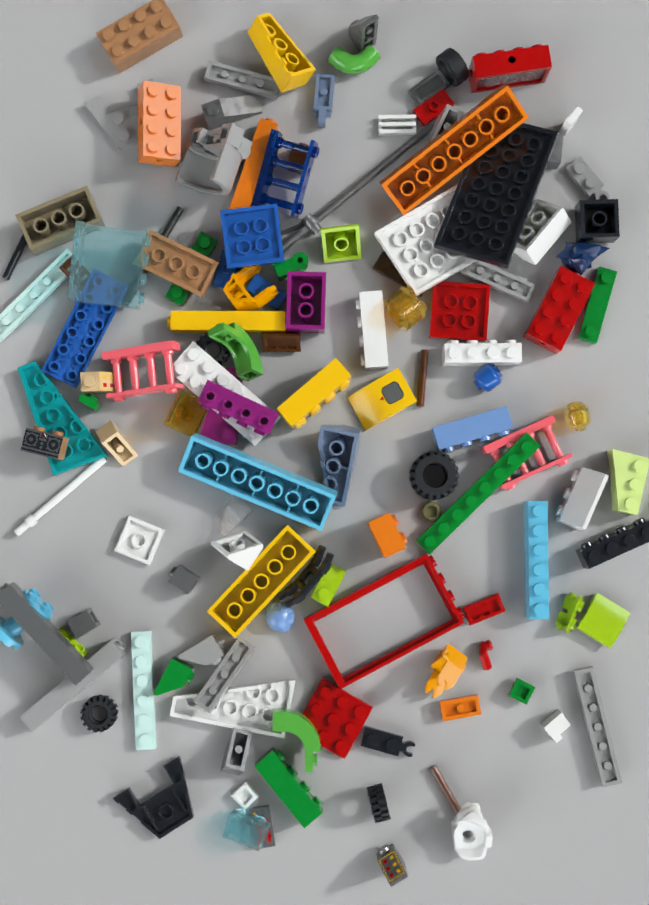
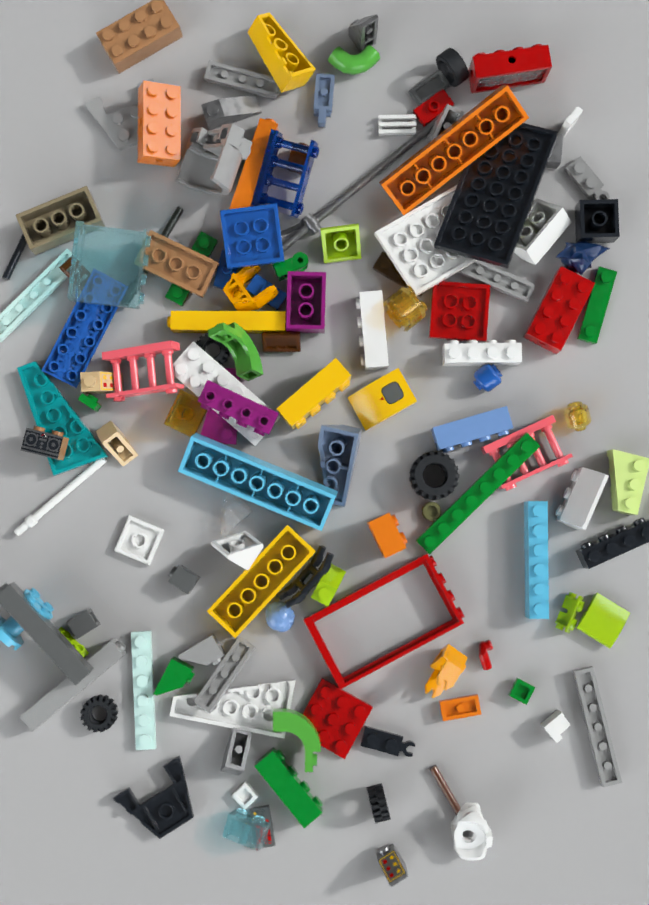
reddish brown bar [416,349,429,407] -> none
red plate [462,593,506,625] -> none

